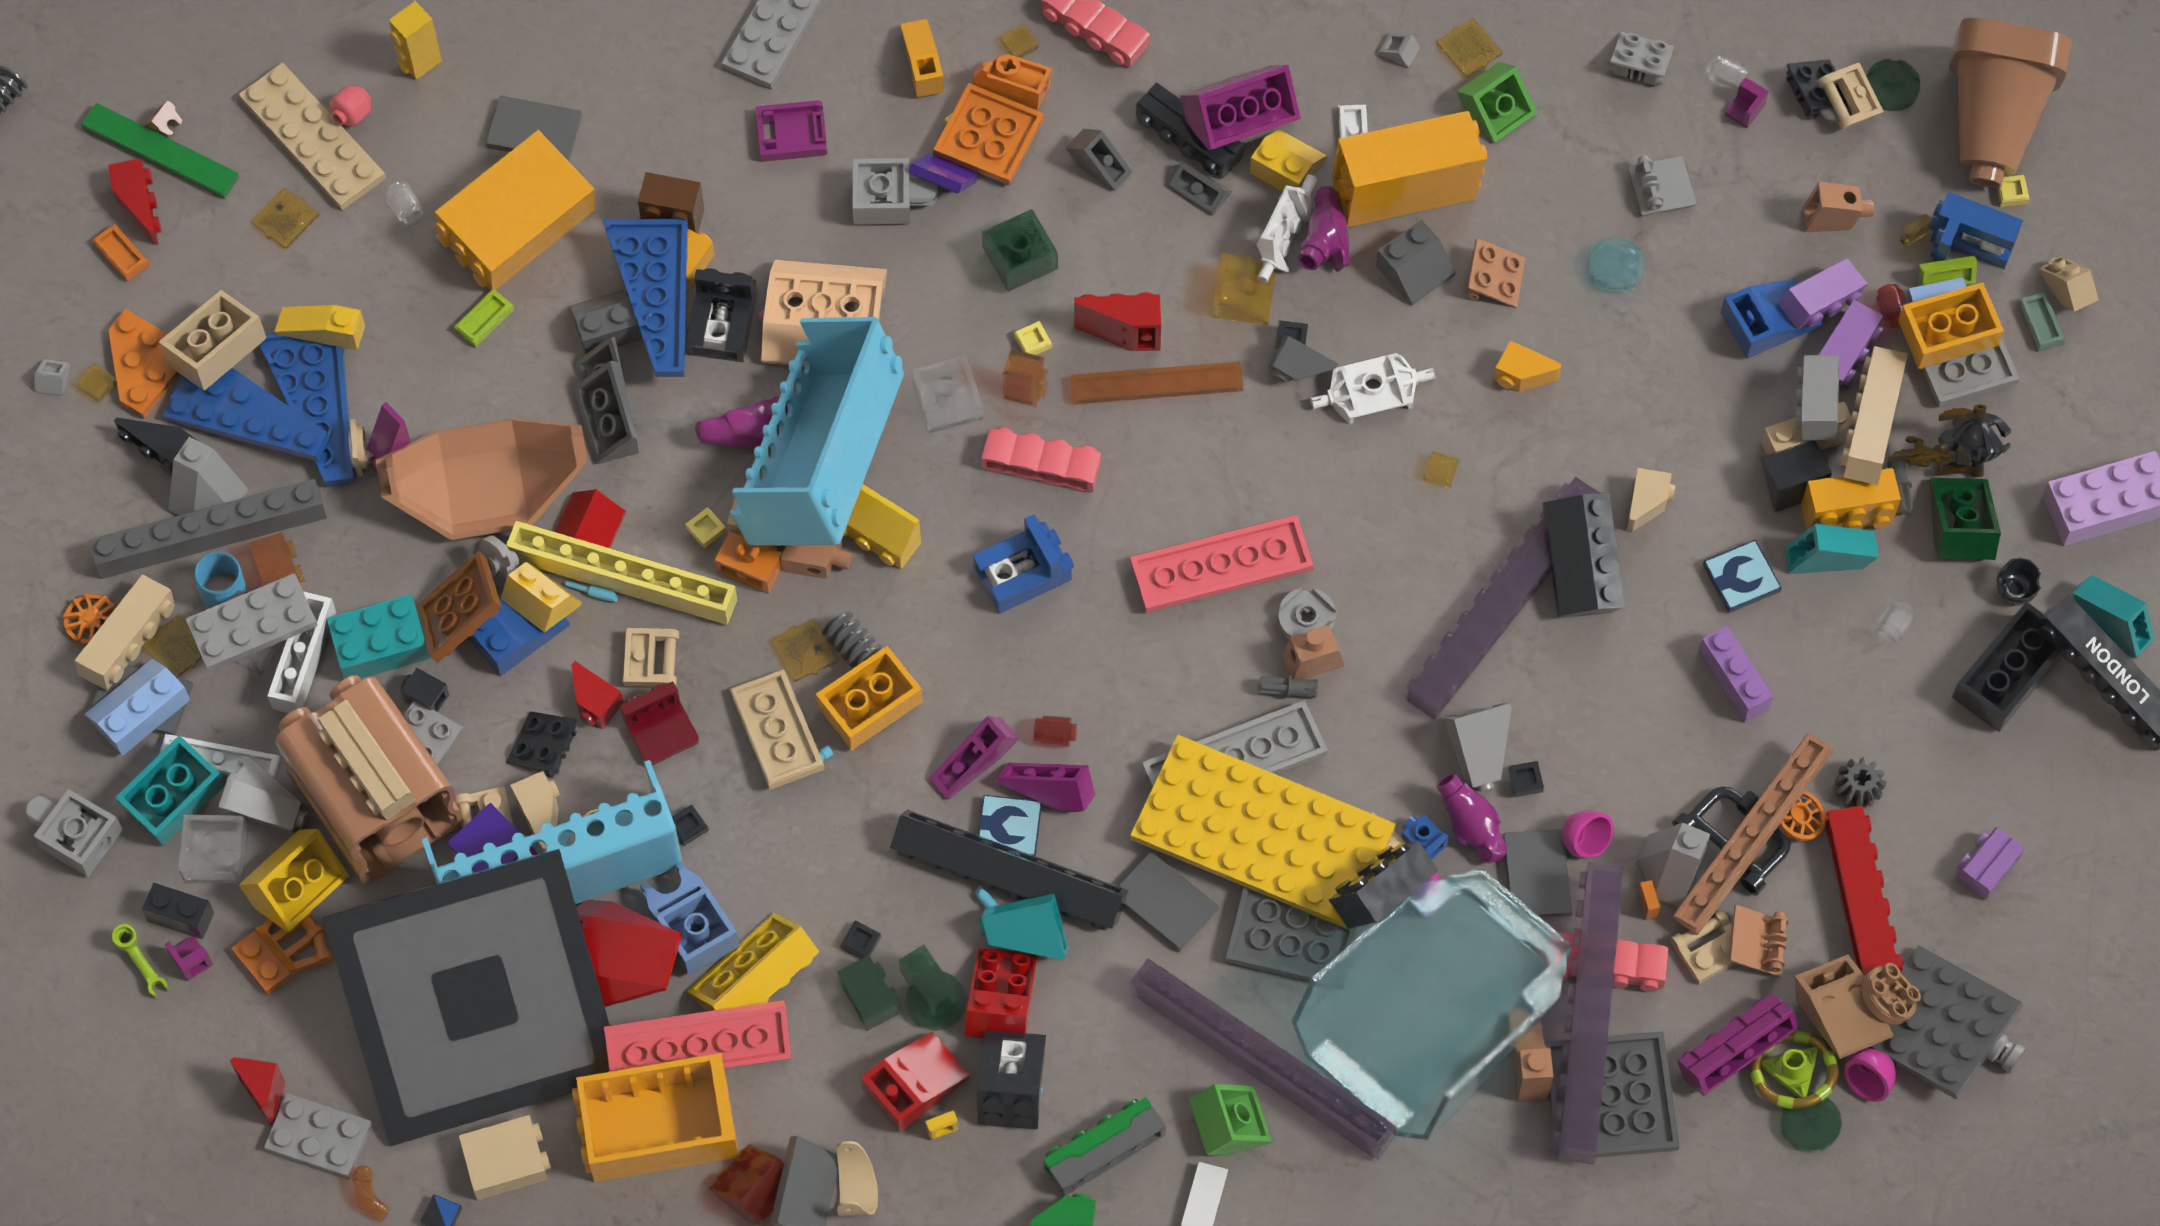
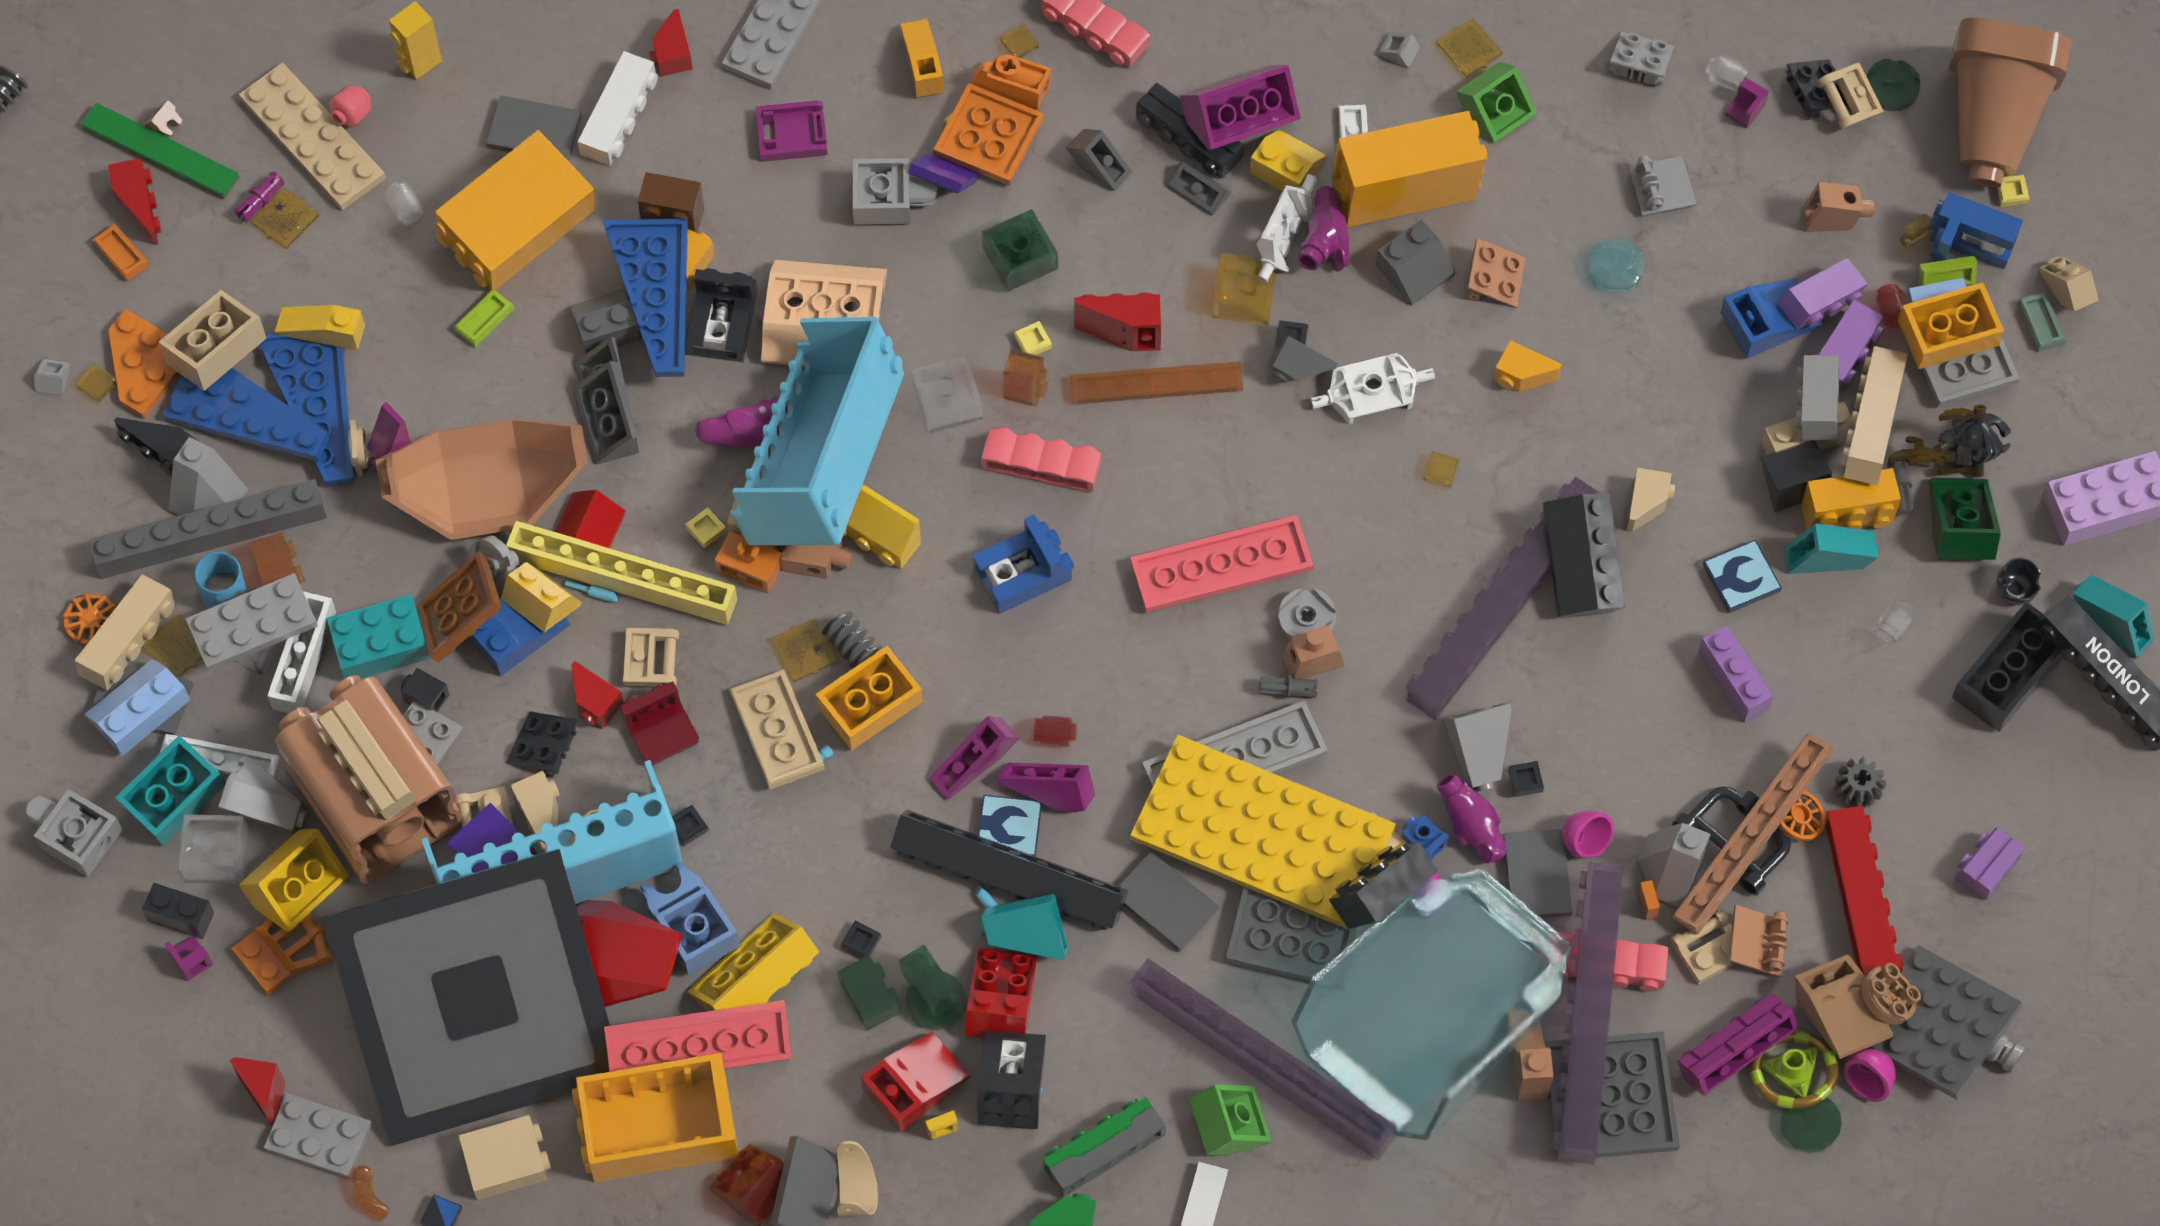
lime brick [112,924,169,999] -> none
none -> magenta pin [234,171,285,223]
none -> white brick [578,51,658,166]
none -> red slope [649,9,693,77]

